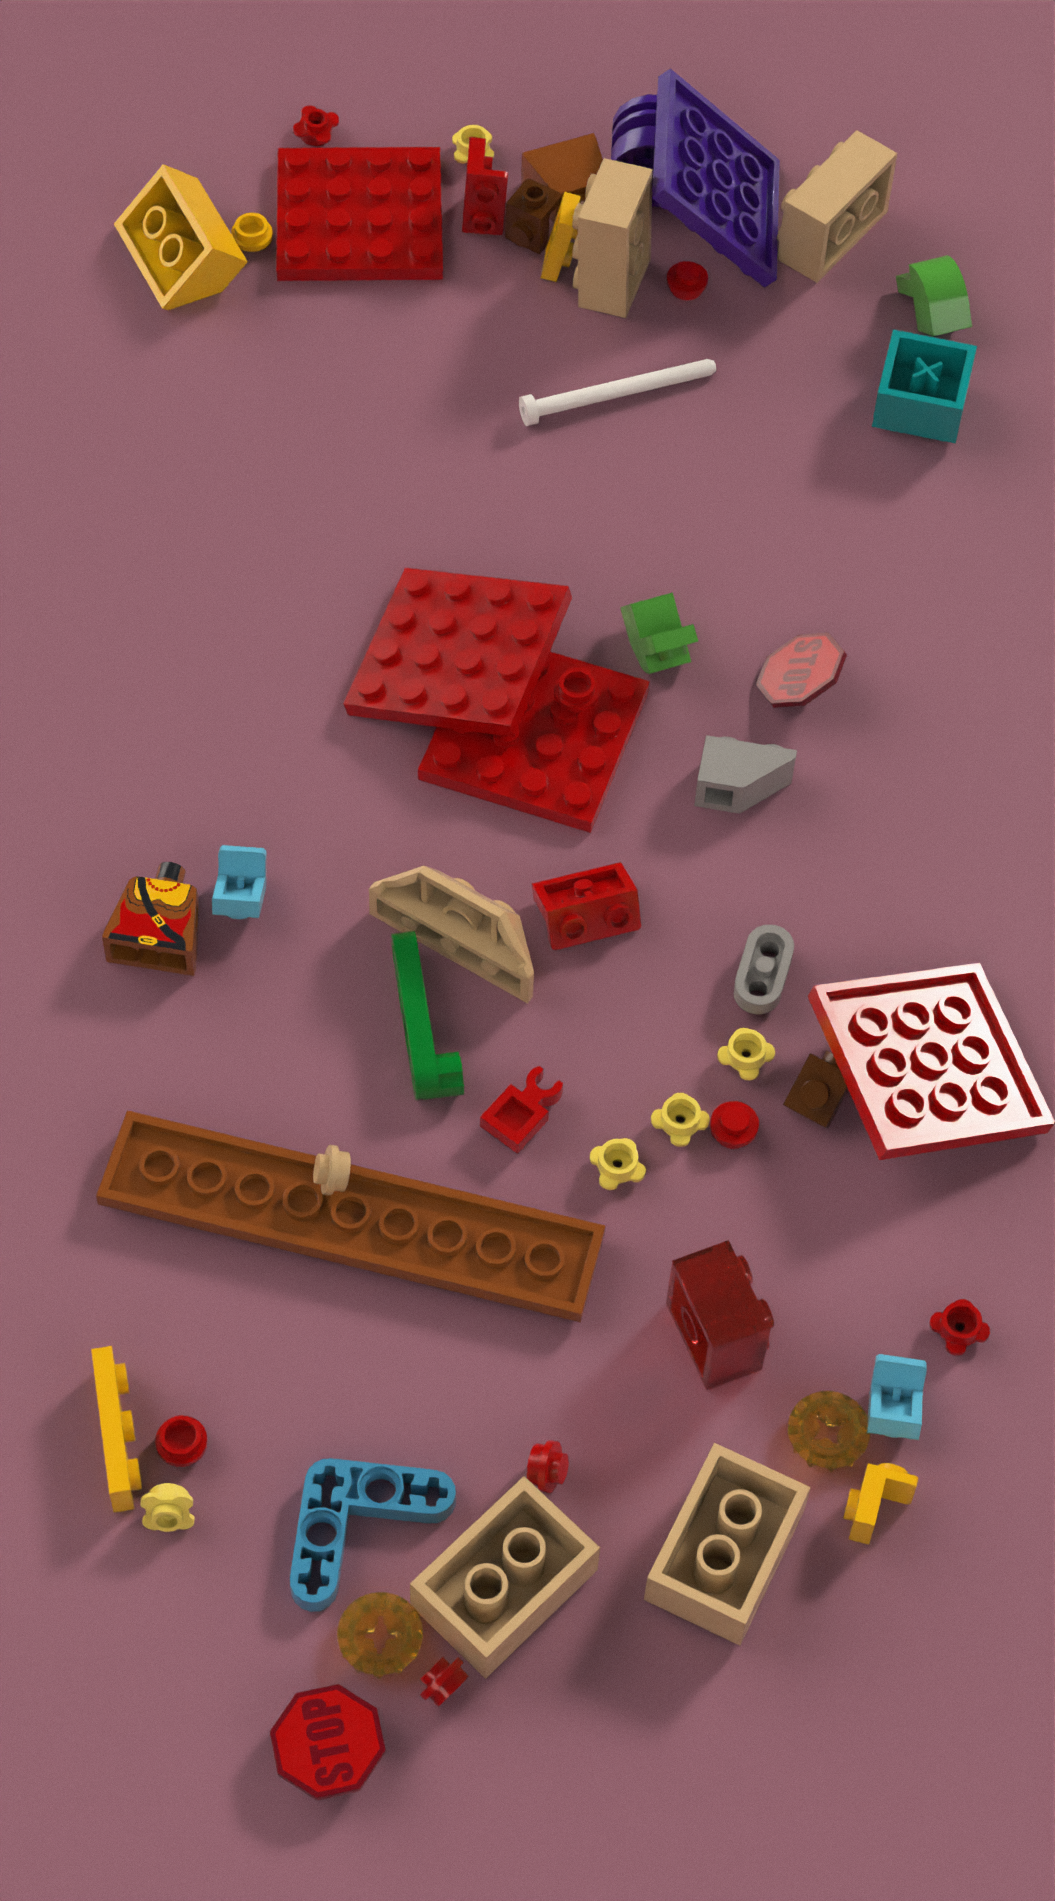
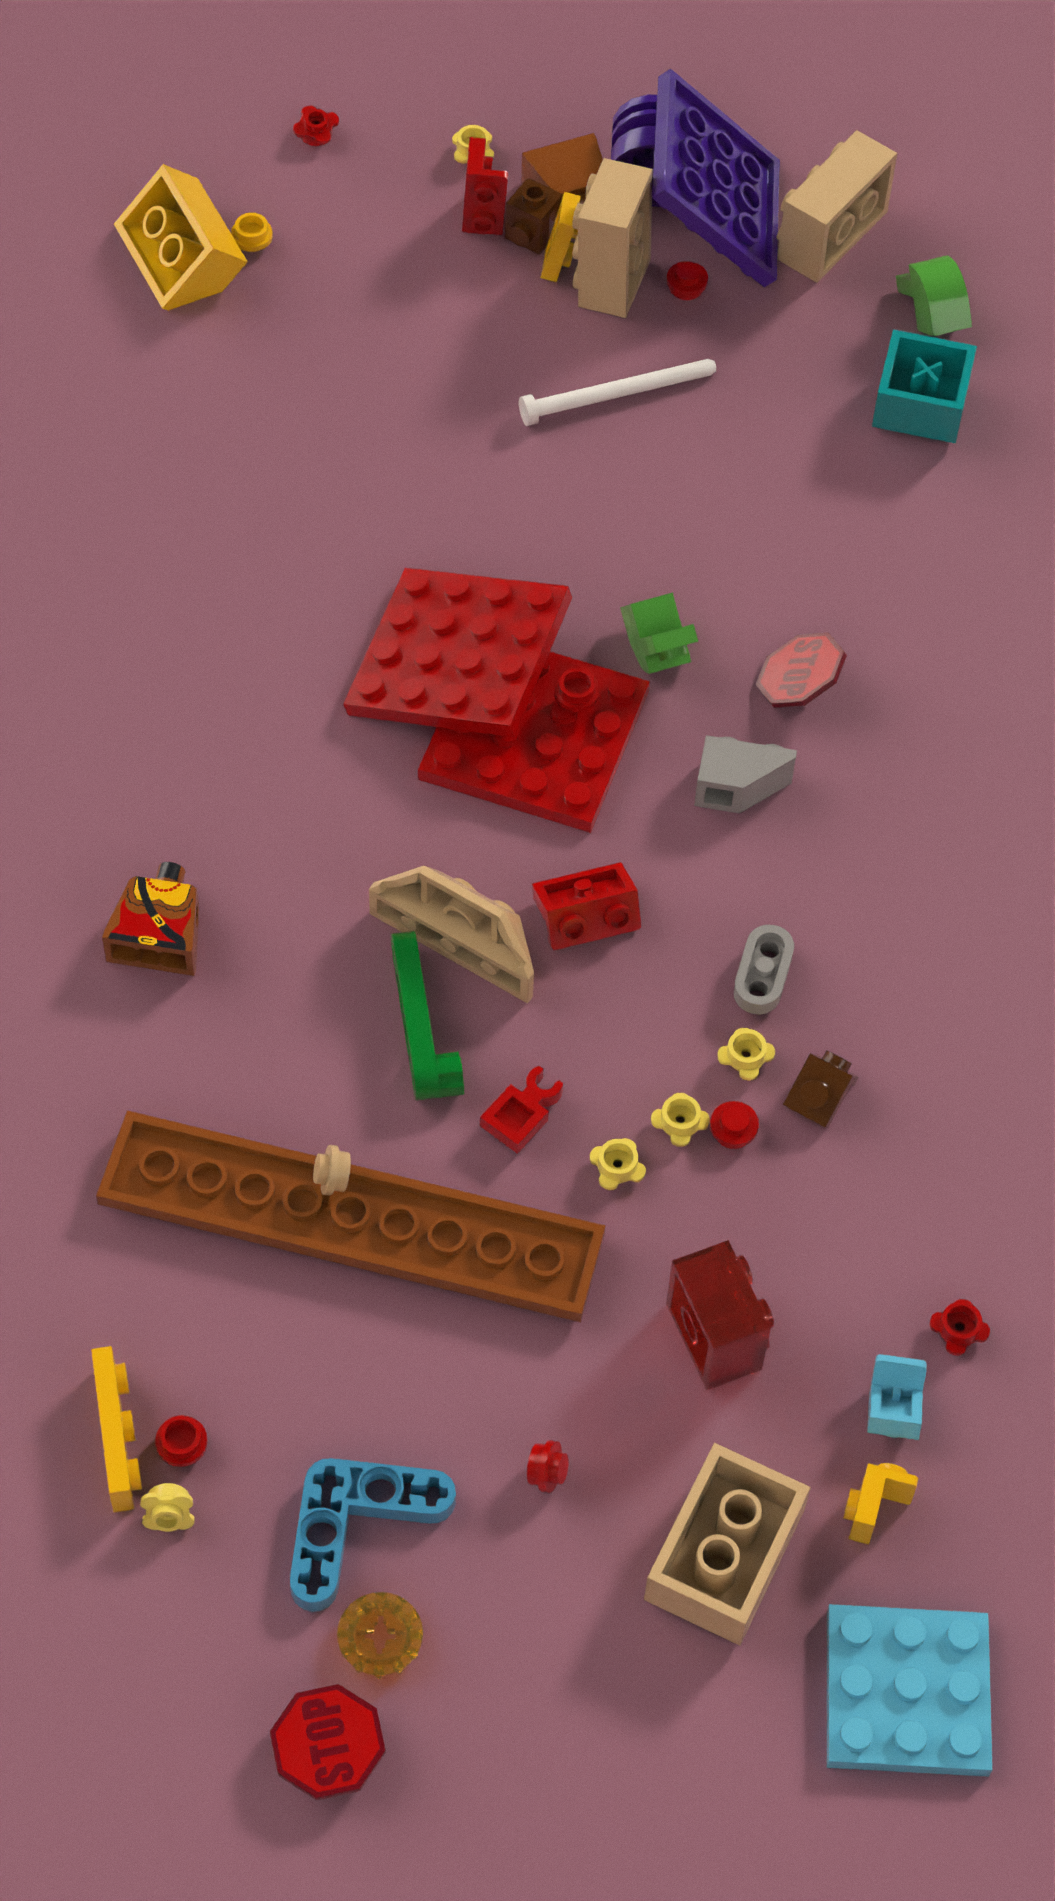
medium azure bracket [212,845,267,919] -> none
red plate [276,147,443,281] -> none
tan brick [410,1476,600,1679] -> none
red plate [420,1657,469,1707] -> none
clear yellow gear [787,1391,870,1473] -> none
plate [807,963,1055,1160] -> none
none -> medium azure plate [827,1604,992,1777]

